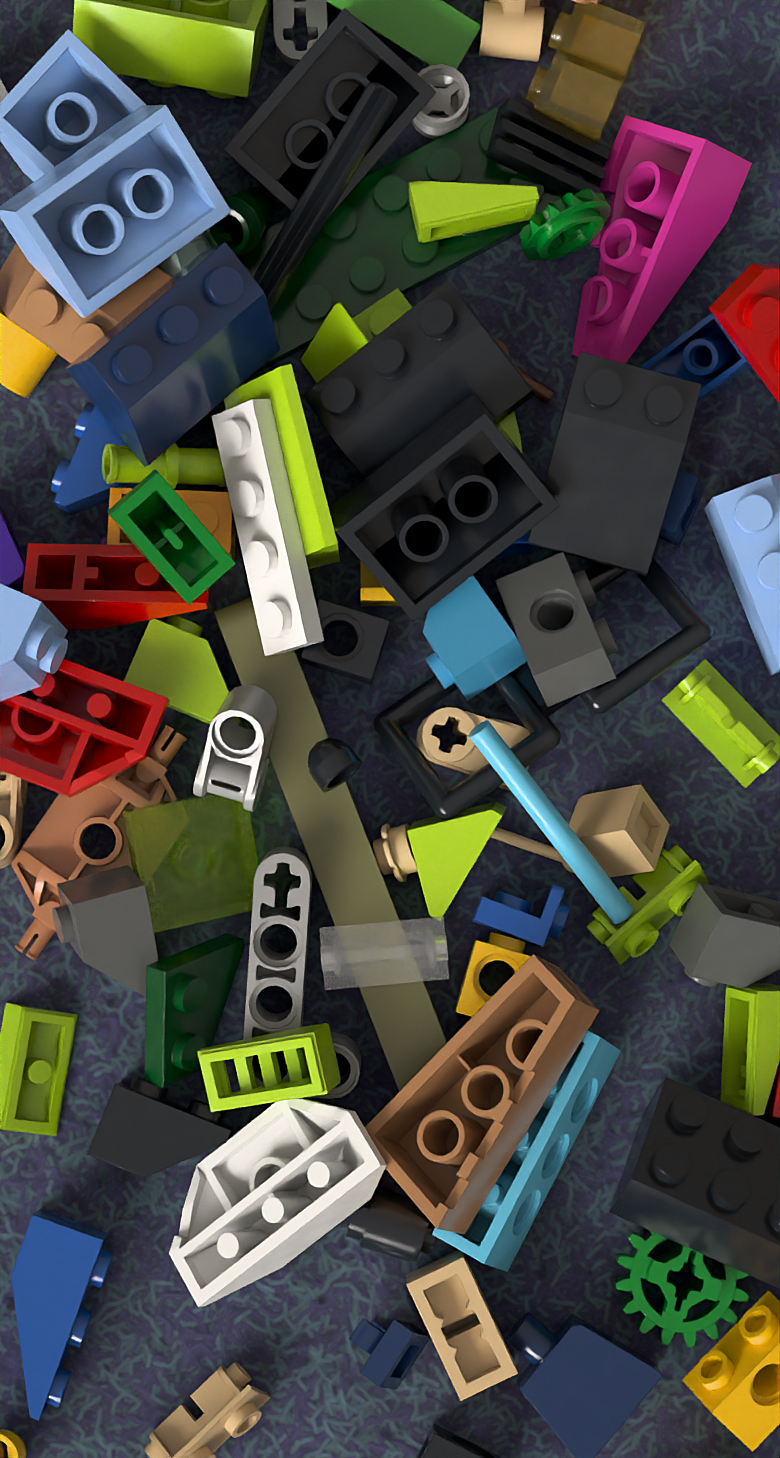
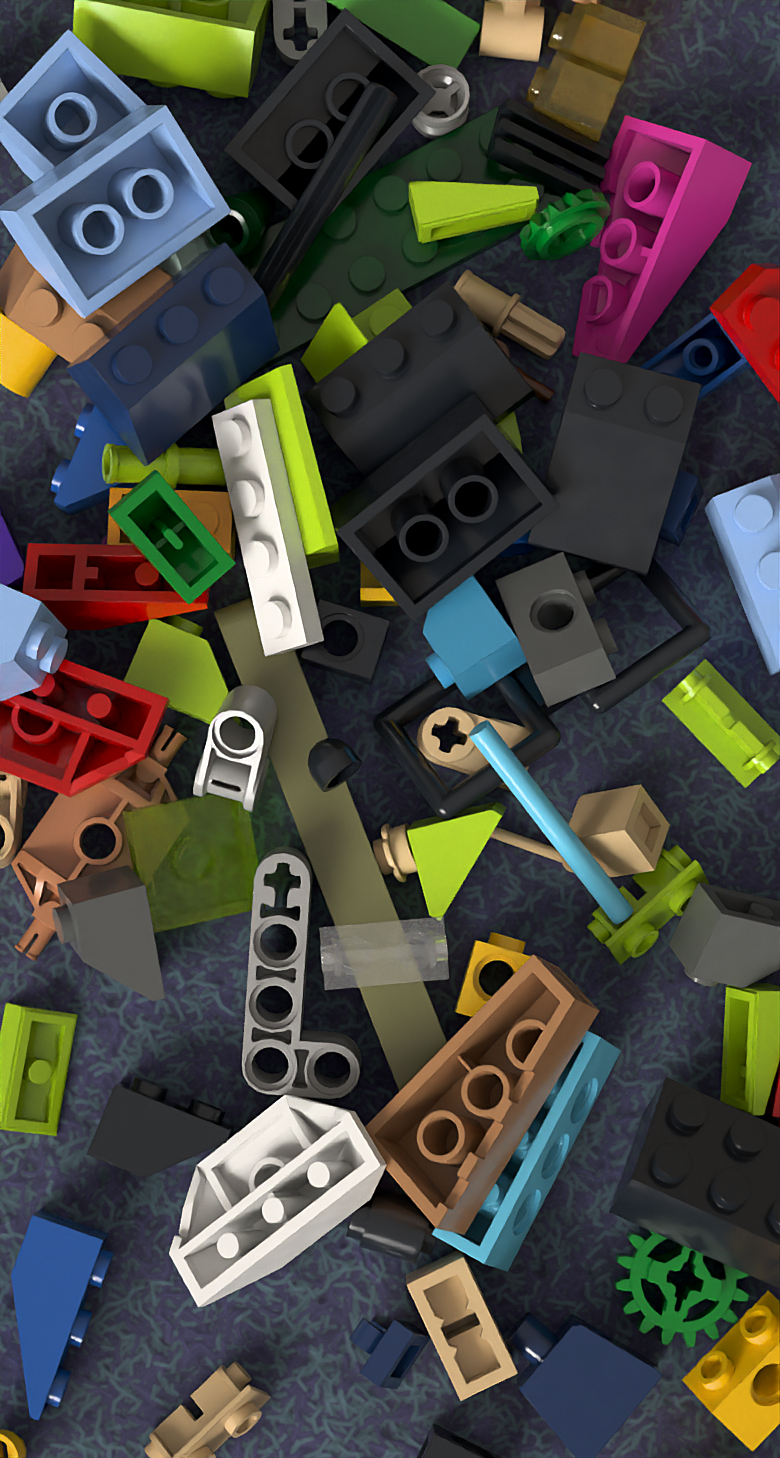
dark green wing [144,933,244,1088] -> none
lime slope [197,1023,341,1112] -> none
blue bracket [472,884,570,948] -> none
none -> tan axle [454,269,566,359]

